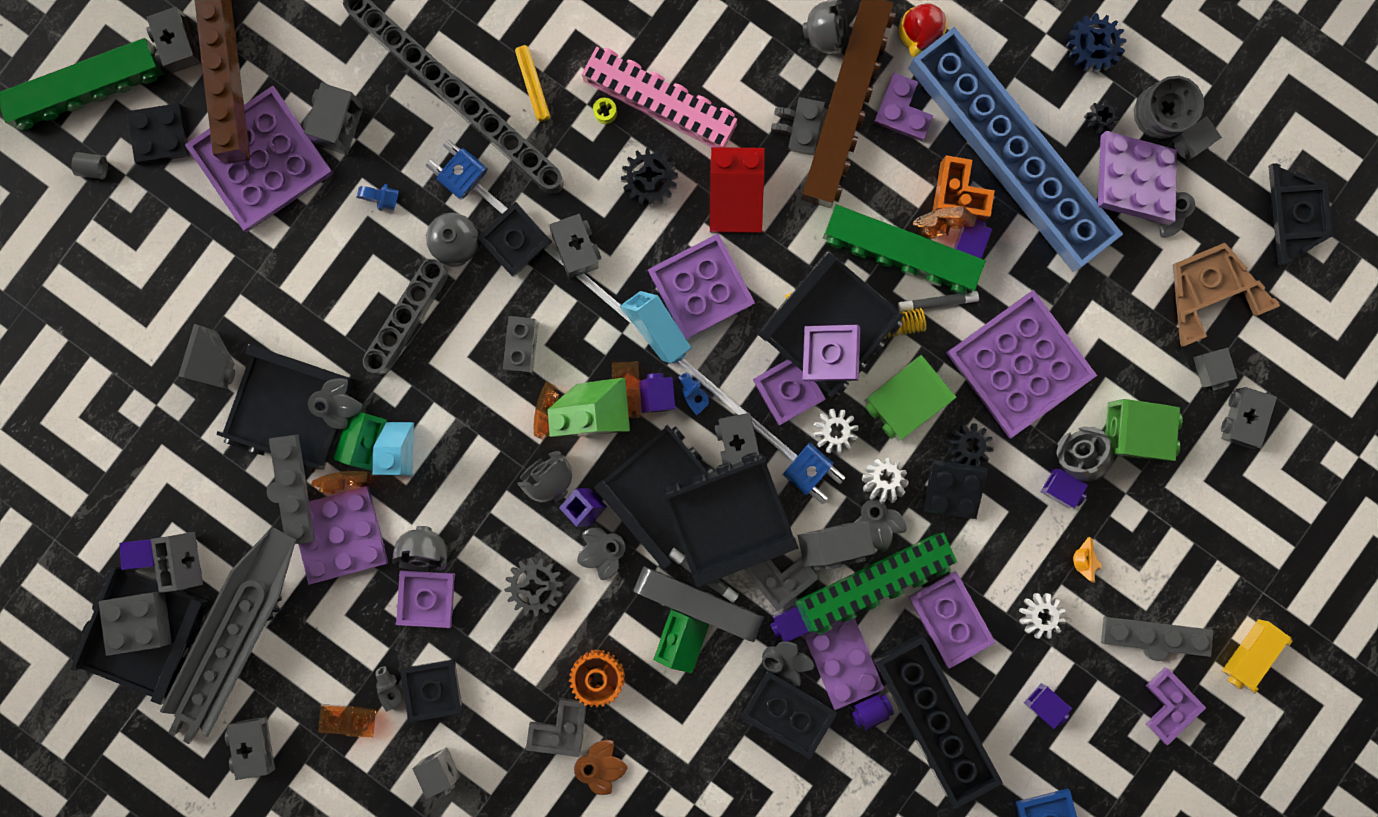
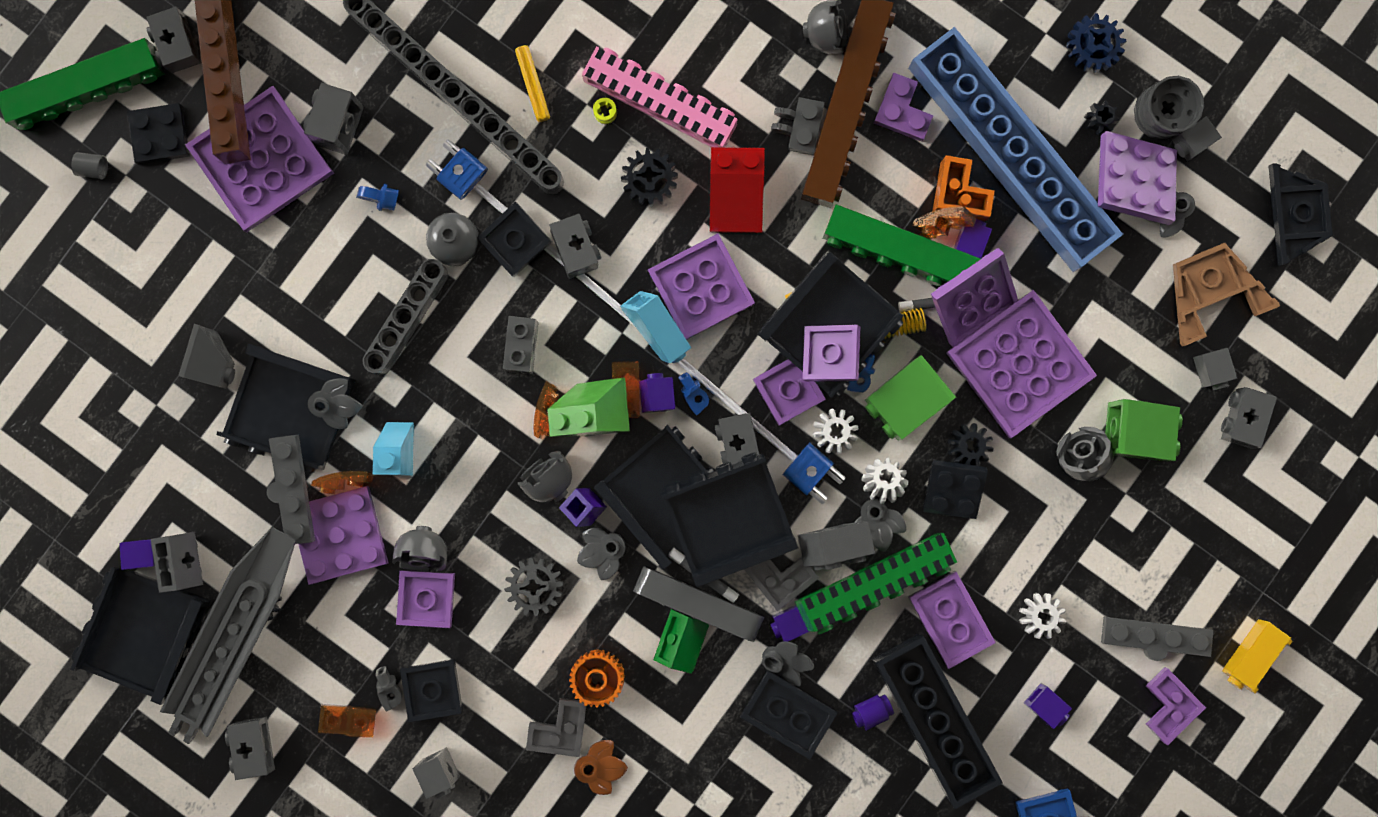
dark grey brick [99,591,172,656] -> none
green panel [334,412,387,471] -> none
medium lavender plate [803,618,884,710] -> none
red piece [898,3,947,58] -> none
dark purple brick [1040,469,1088,509] -> none
light orange piece [1073,537,1102,583] -> none
none -> blue piece [847,354,875,393]
none -> medium lavender plate [931,248,1018,347]

